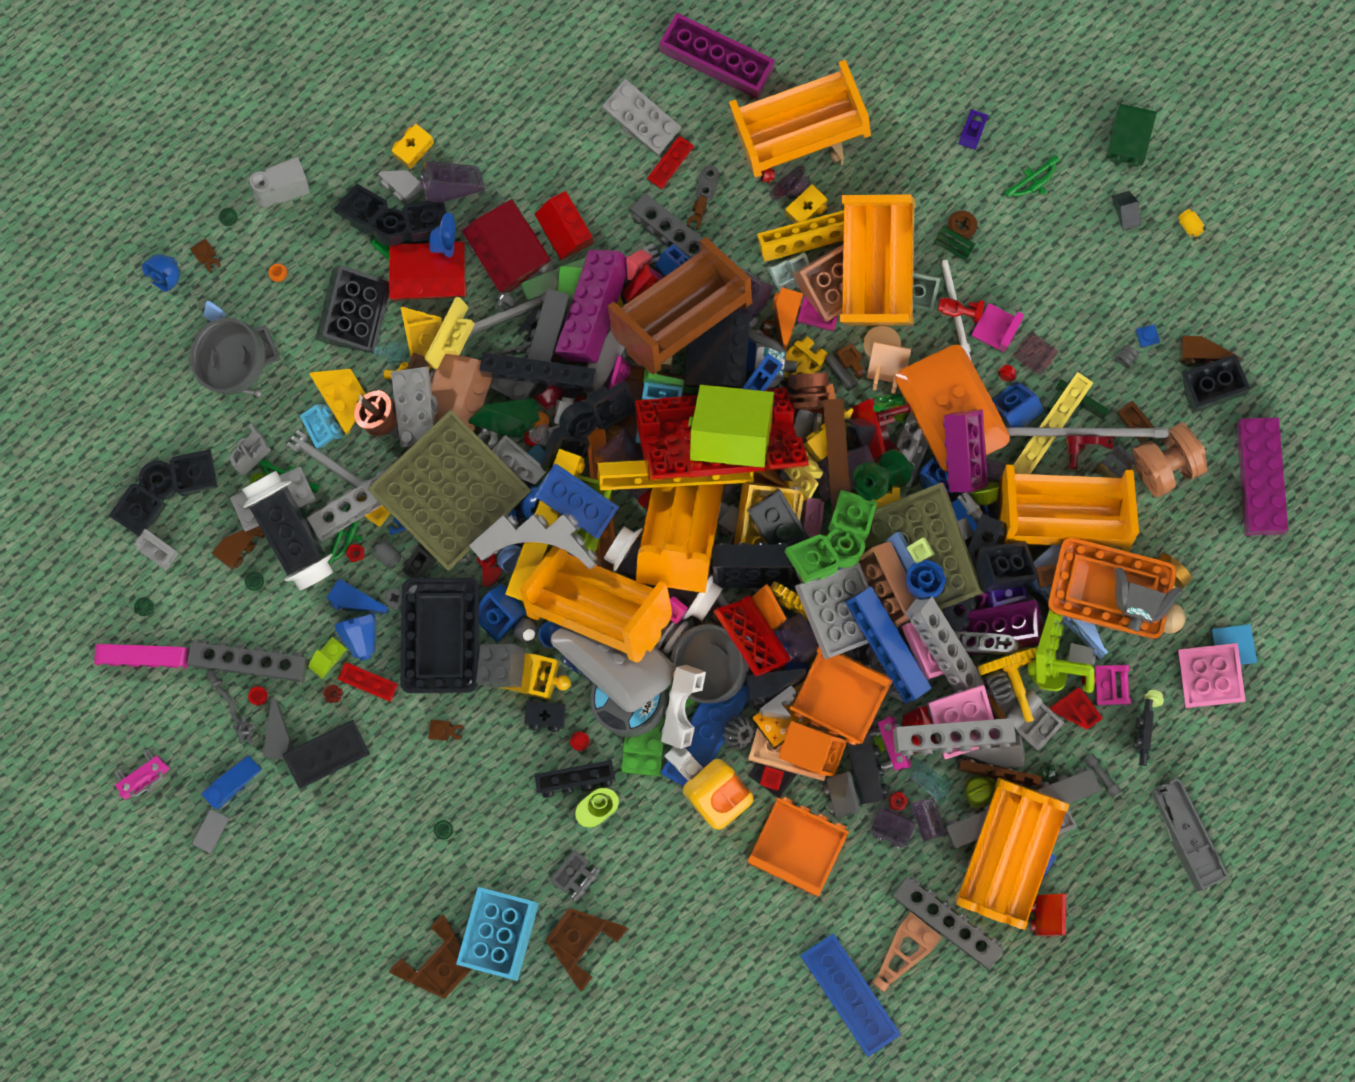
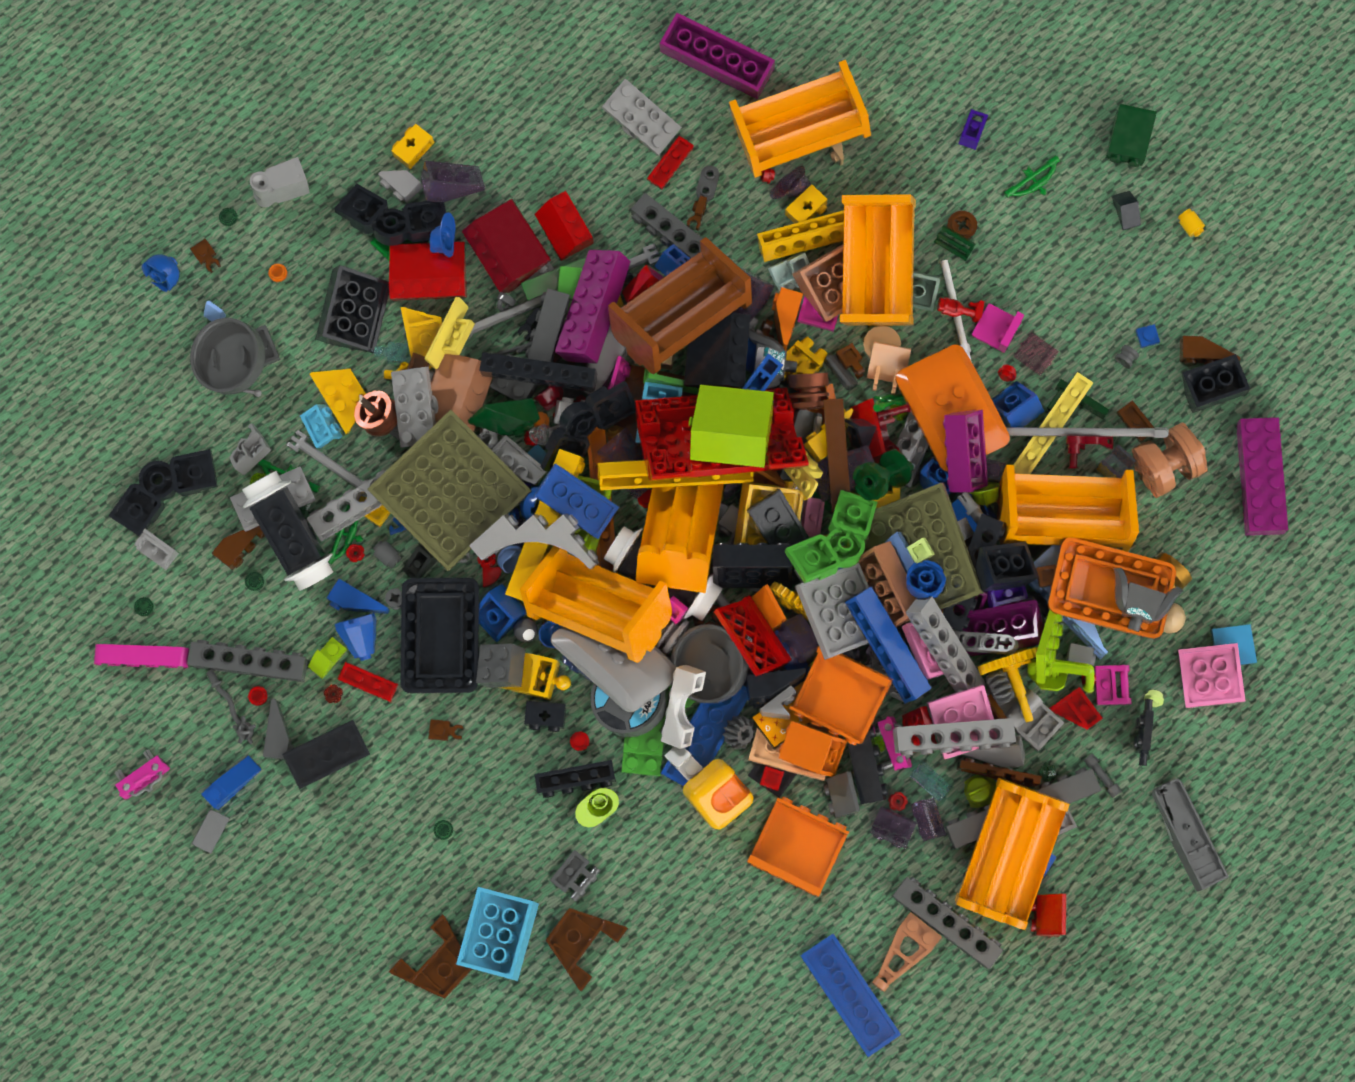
coral slope [626,249,653,280] -> none

